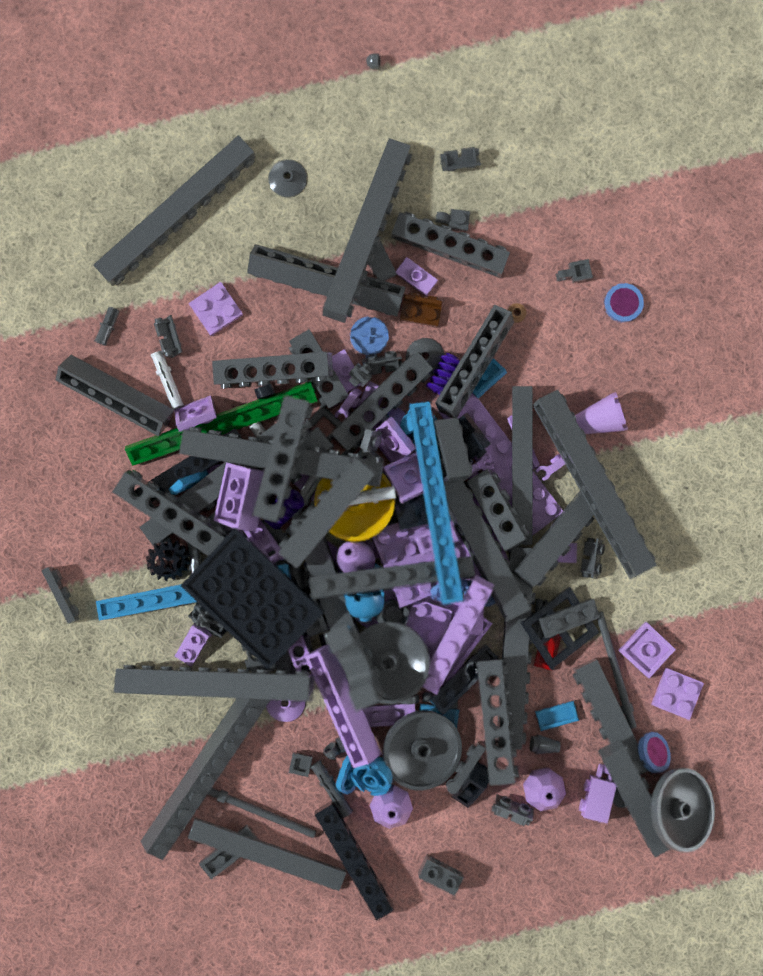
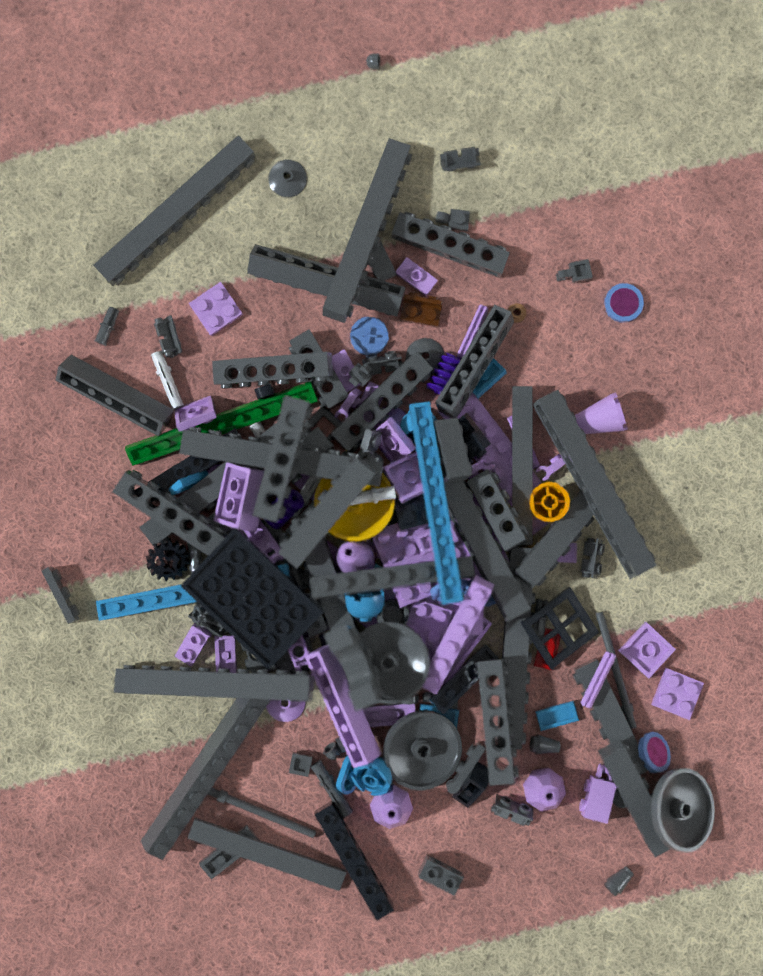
dark grey plate [539,599,600,638] -> none
none -> lavender plate [214,635,237,673]
none -> lavender axle [457,305,489,359]
none -> light orange cylinder [529,482,570,522]
none -> lavender axle [581,651,616,708]
none -> dark grey cone [604,866,634,897]

